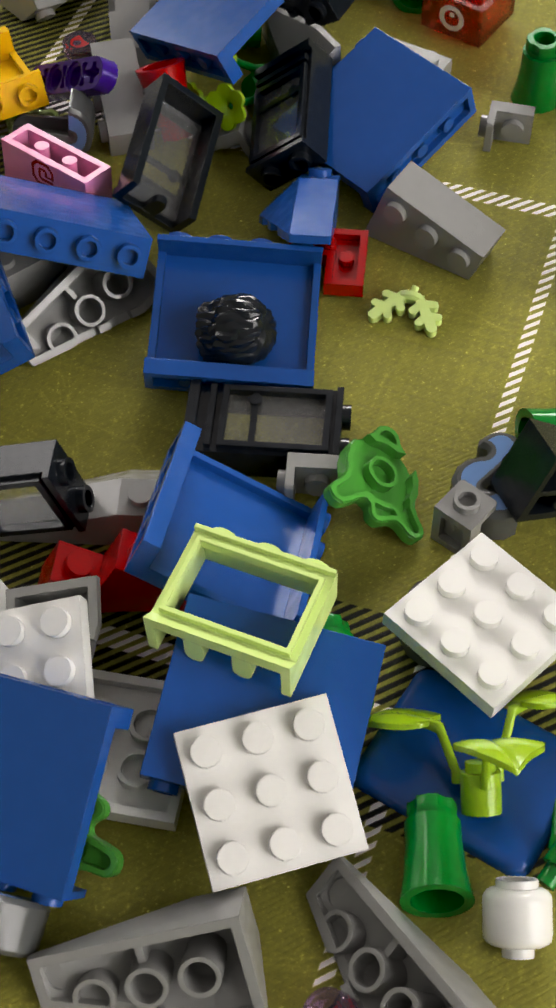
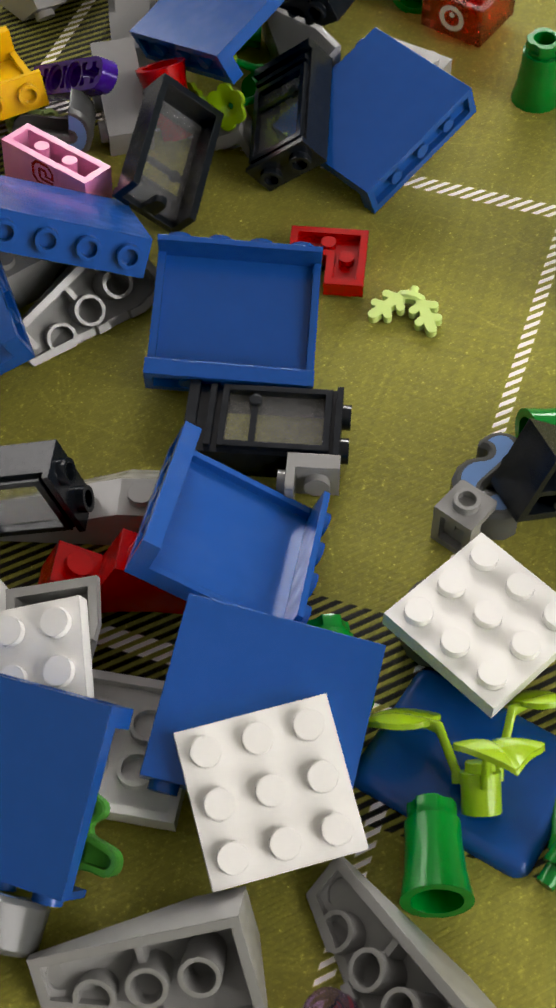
tile [62,31,97,60] -> none
yellowish green window [143,523,337,697] -> none
black hair [195,293,277,365] -> none
blue wedge [259,167,340,245] -> none
bright green tile [323,426,424,545] -> none
light grey wedge [365,161,506,280] -> none
light grey bracket [478,100,536,152] -> none
white head [482,876,553,960] -> none

